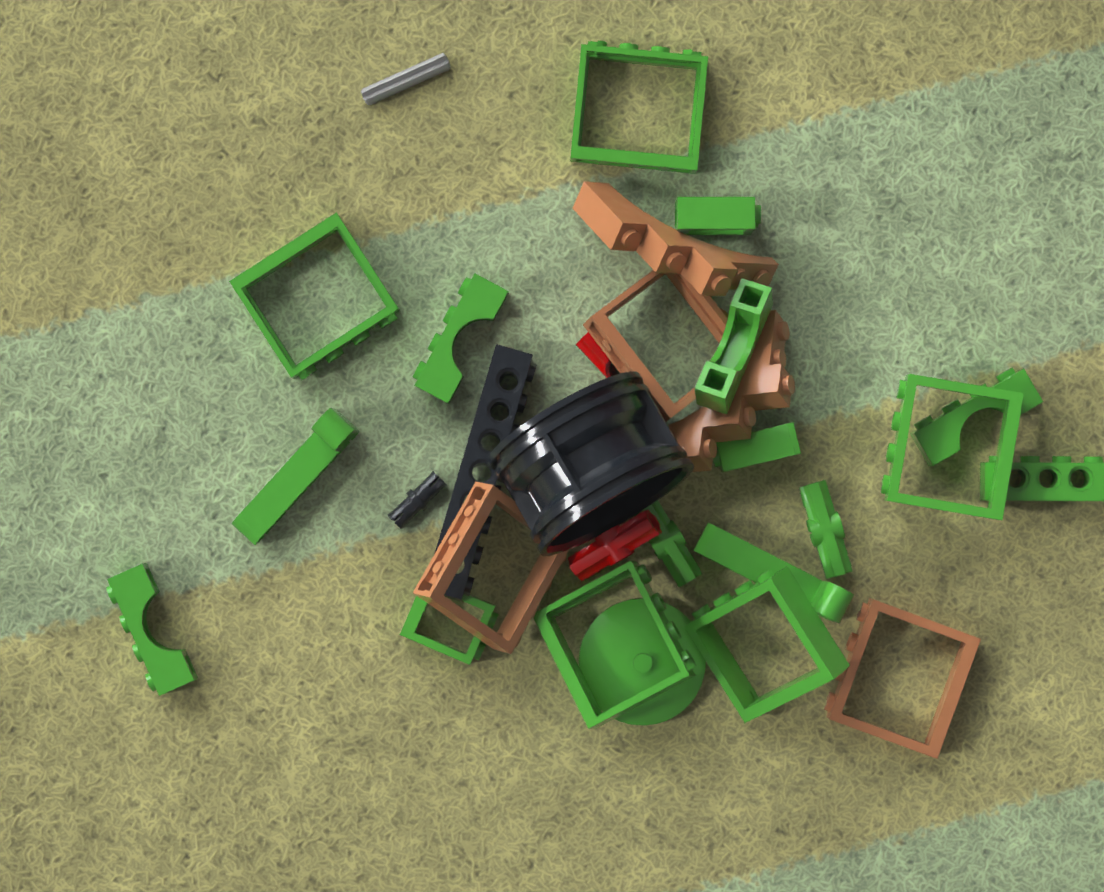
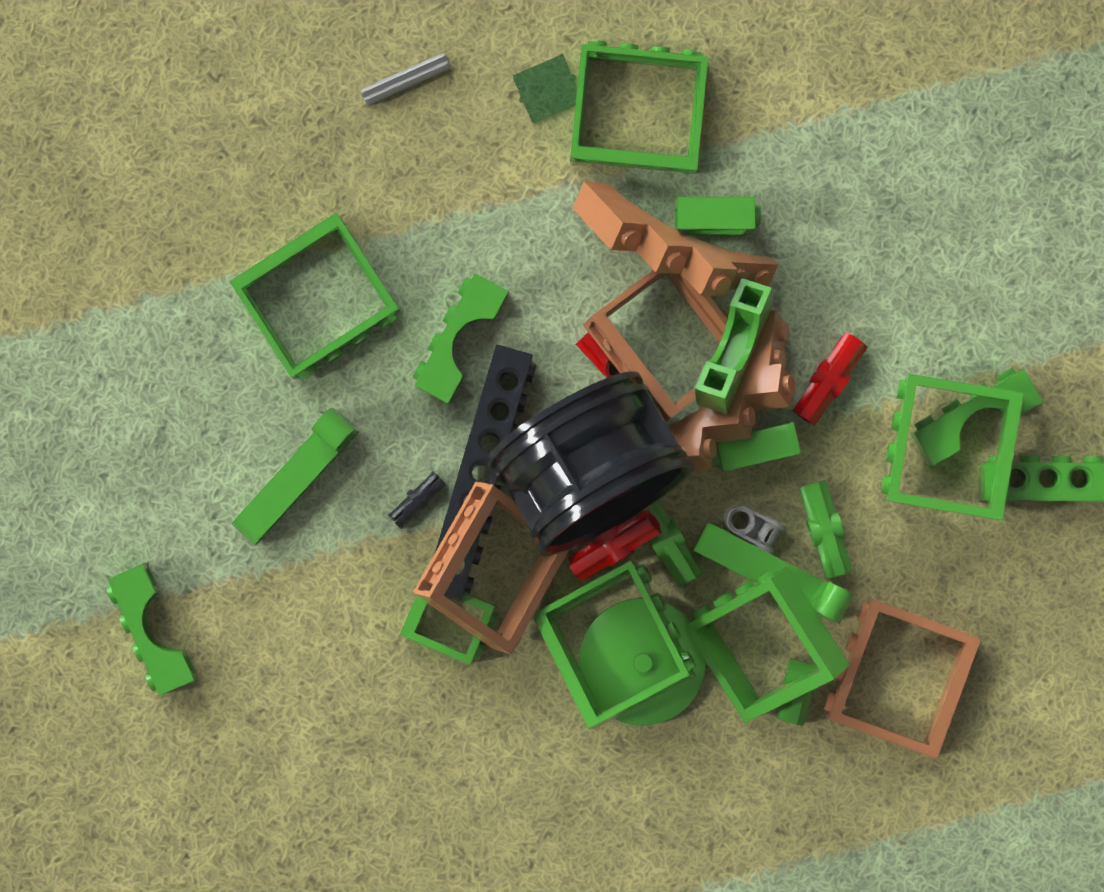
none -> clear green piece [512,54,577,124]
none -> light grey piece [723,505,787,555]
none -> bright green piece [777,658,818,726]
none -> red piece [792,332,868,426]

